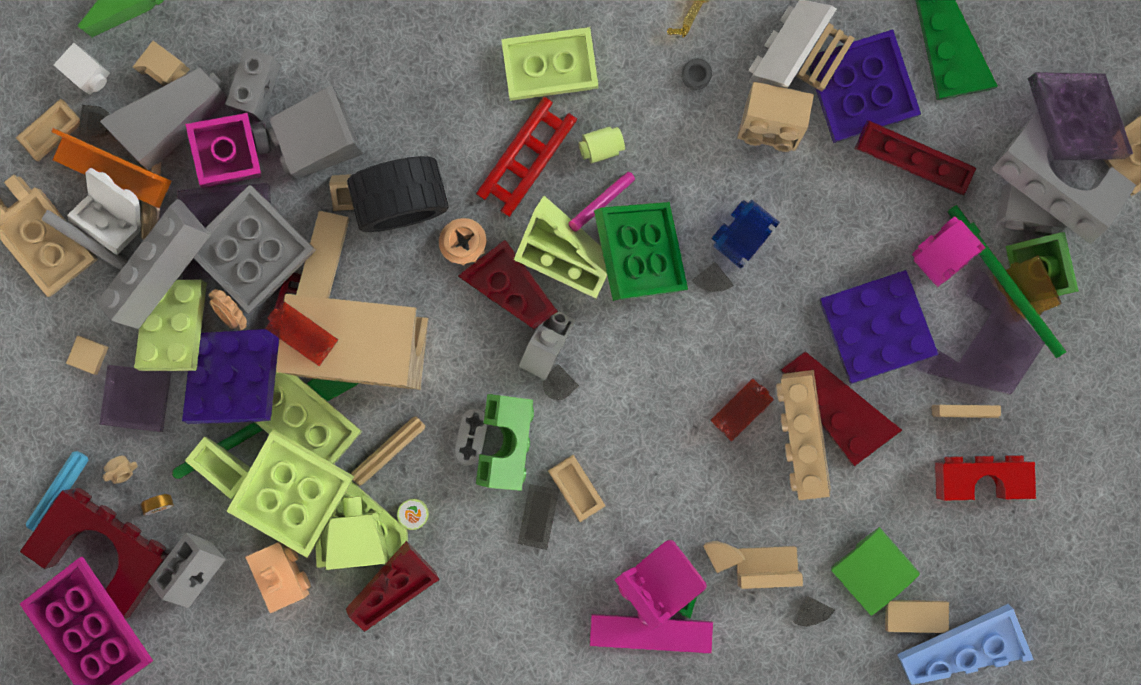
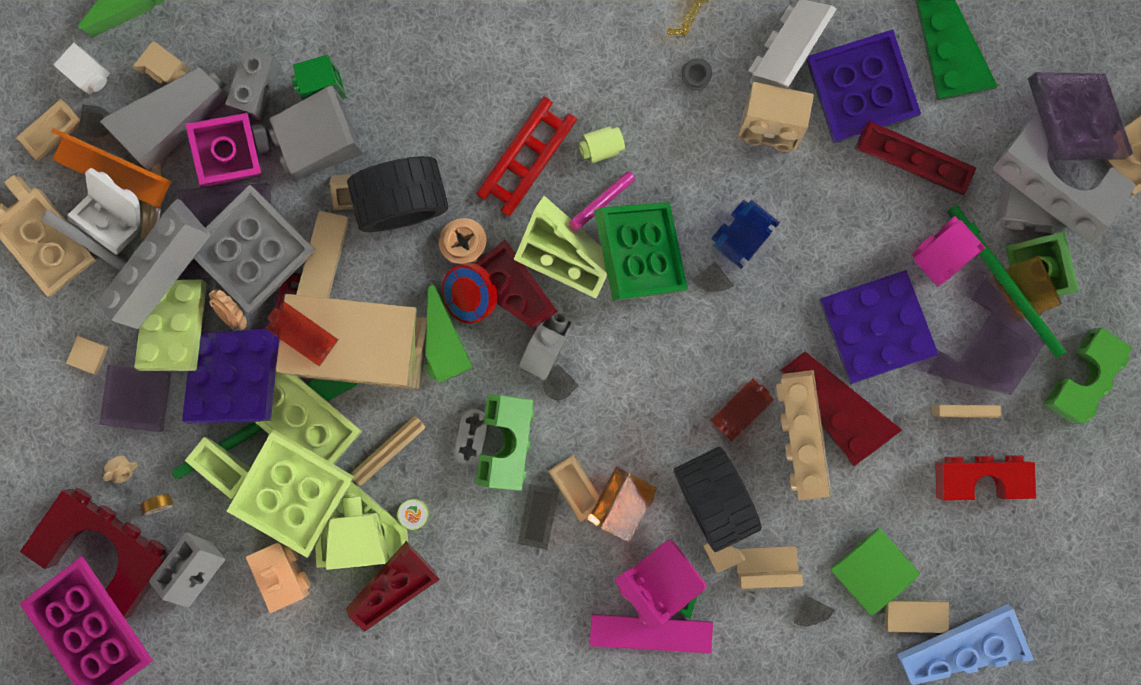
medium azure axle [26,451,88,532] -> none
yellowish green plate [501,27,598,101] -> none
tan tile [796,23,855,92] -> none
none -> green brick [291,54,347,100]
none -> bright green slope [424,285,474,383]
none -> tile [442,263,497,324]
none -> clear orange brick [588,466,658,542]
none -> black tyre [674,446,762,552]
none -> bright green arch [1043,327,1133,424]

